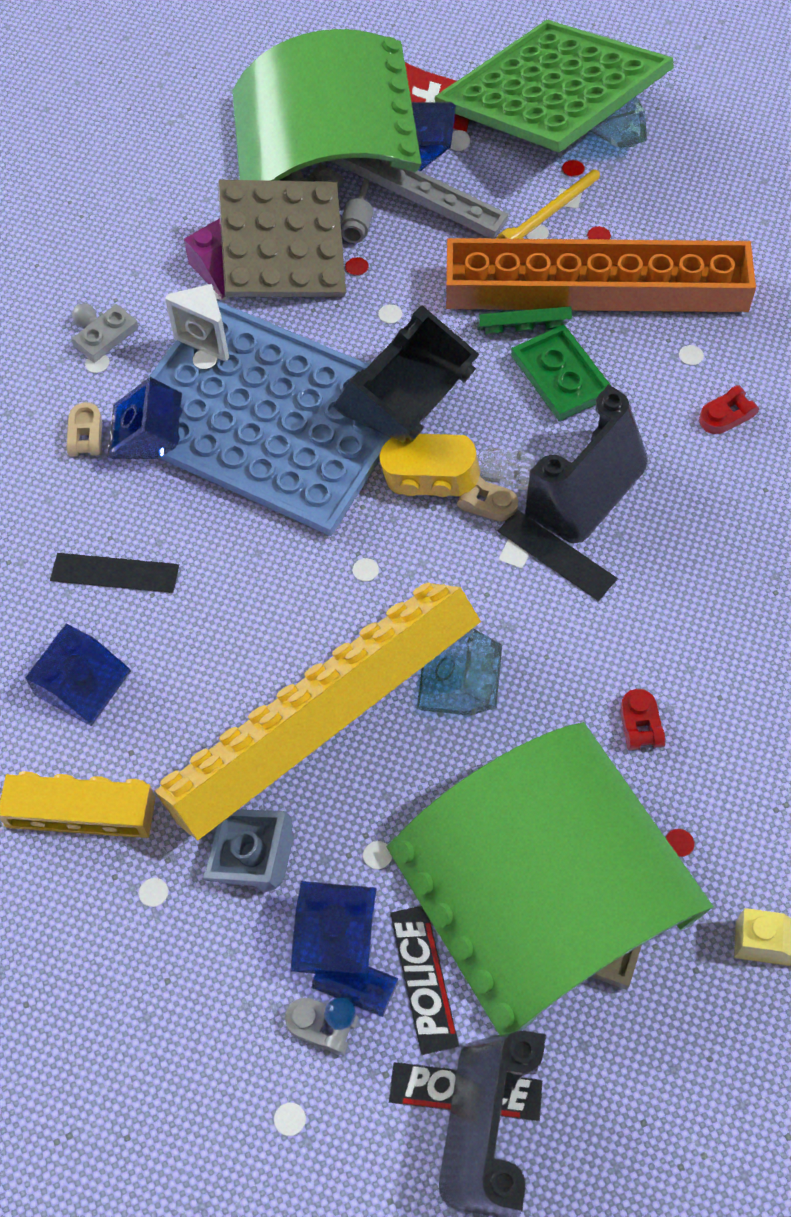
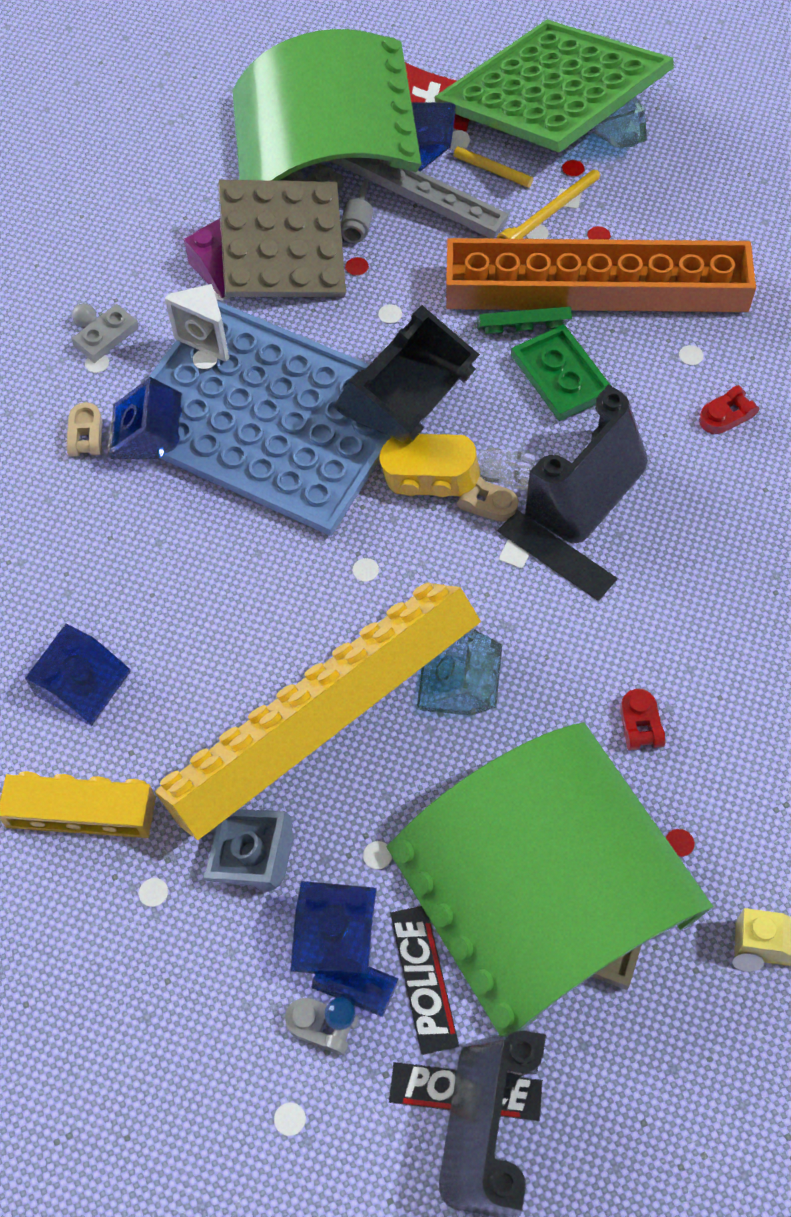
black sticker [50,553,180,593] -> none
none -> yellow bar [453,146,533,188]
none -> white sticker [732,953,764,972]

